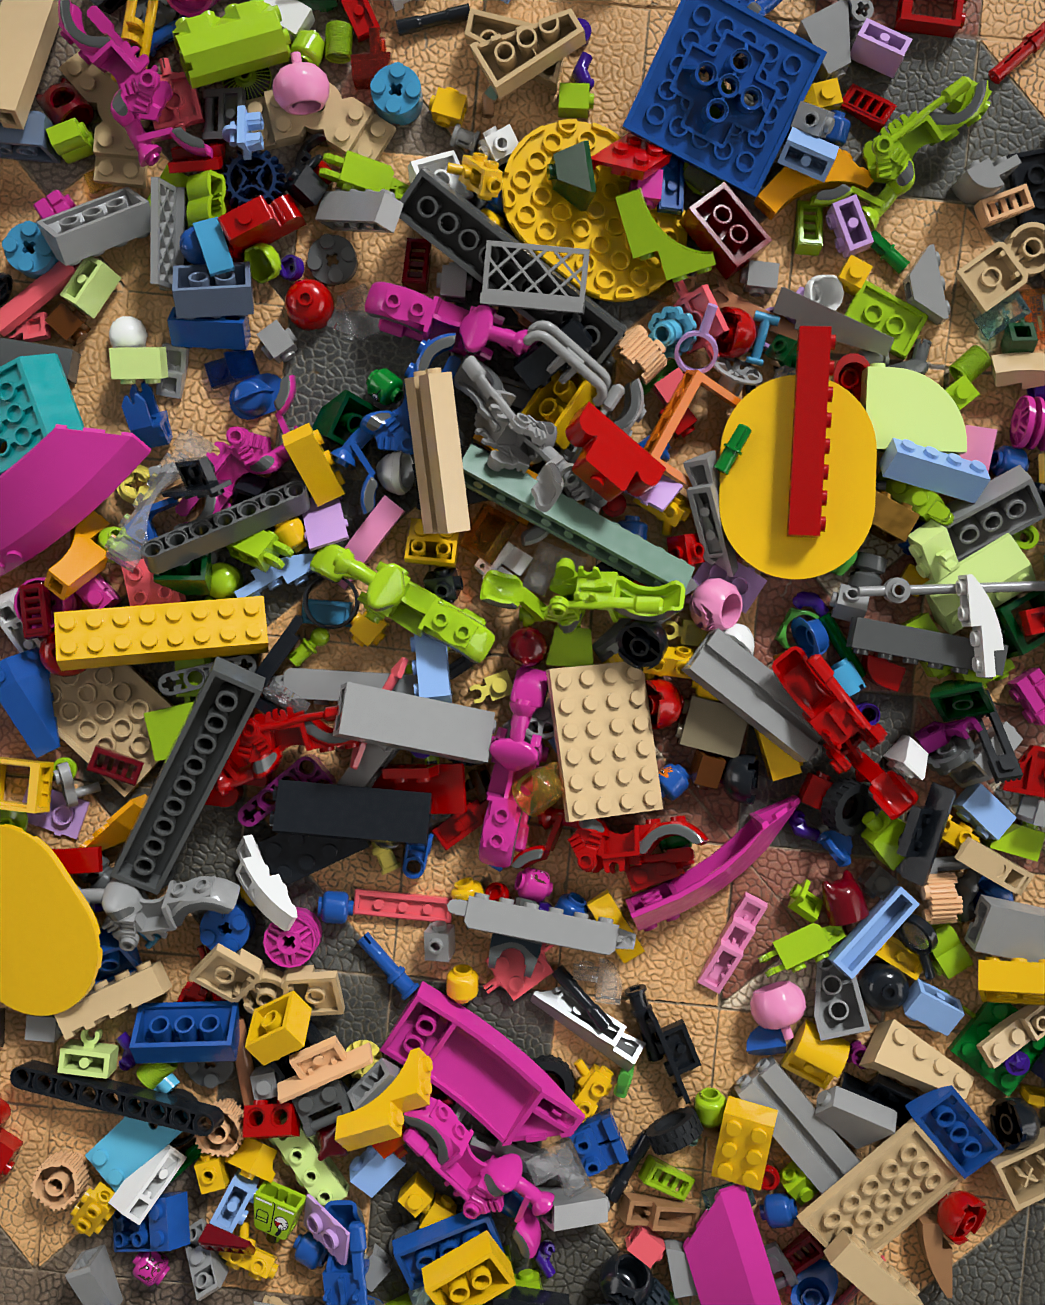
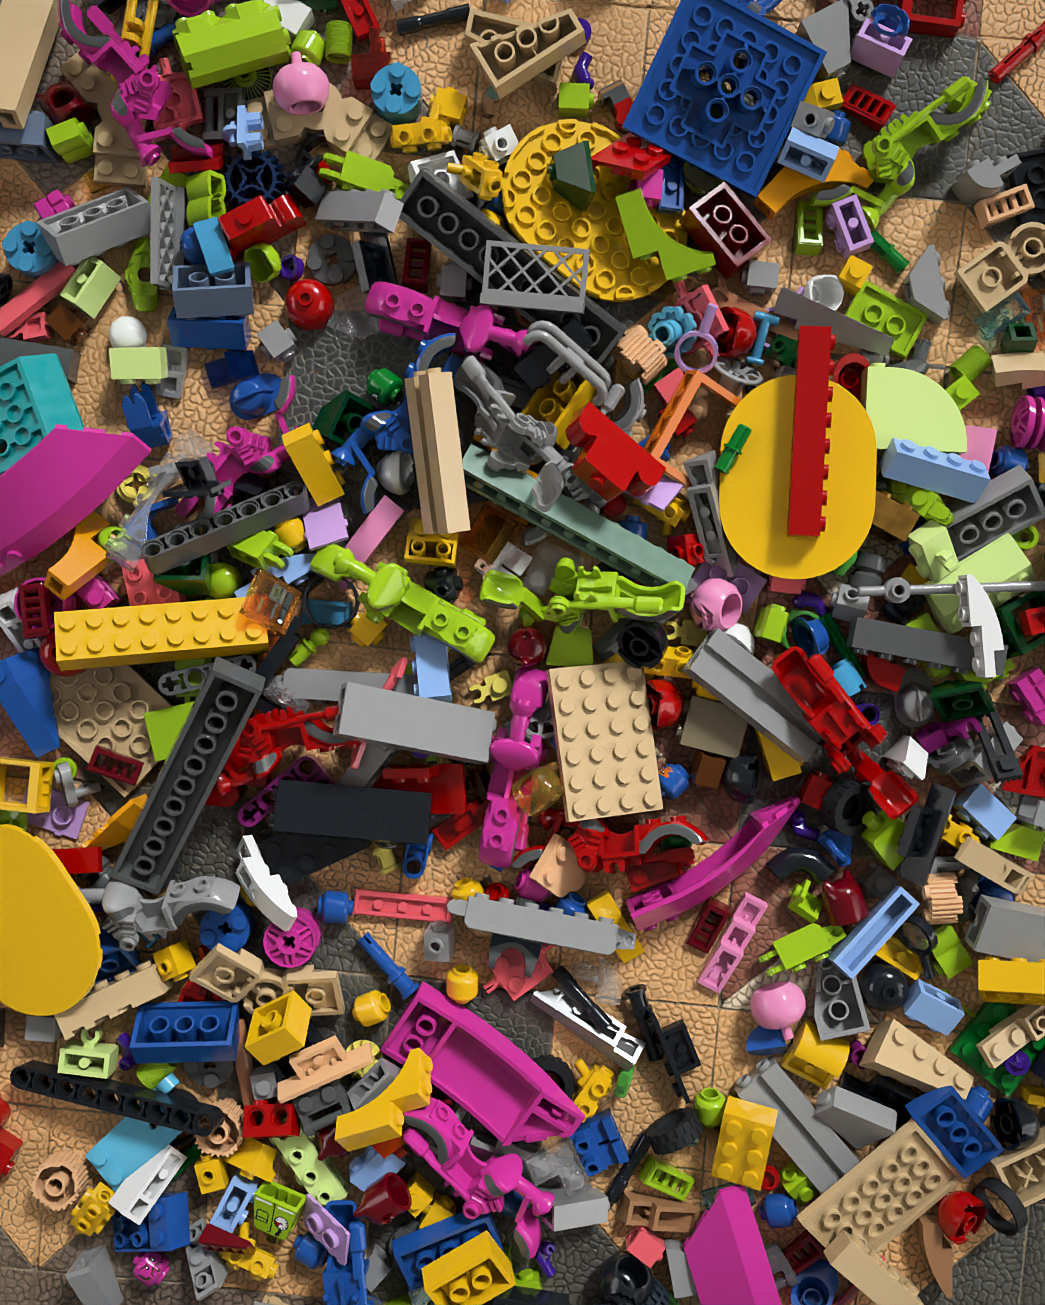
none -> lime piece [124,238,158,312]
none -> yellow brick [152,940,196,982]
none -> clear orange tile [239,568,302,637]
none -> black bracket [351,232,399,294]
none -> yellow head [352,990,391,1027]
none -> dark red piece [354,1172,412,1226]
none -> yellow brick [390,102,452,153]
none -> light nougat plate [529,833,585,897]
none -> leg [597,79,633,134]
none -> dark red slope [685,897,731,954]
none -> lime brick [752,603,790,643]
none -> black cylinder [765,846,836,885]
none -> coral brick [766,575,806,595]
none -> blue piece [871,4,910,37]
none -> black bracket [882,582,926,625]
none -> light grey piece [893,668,935,727]
none -> blue head [965,1085,993,1123]
none -> black tyre [972,1177,1028,1236]

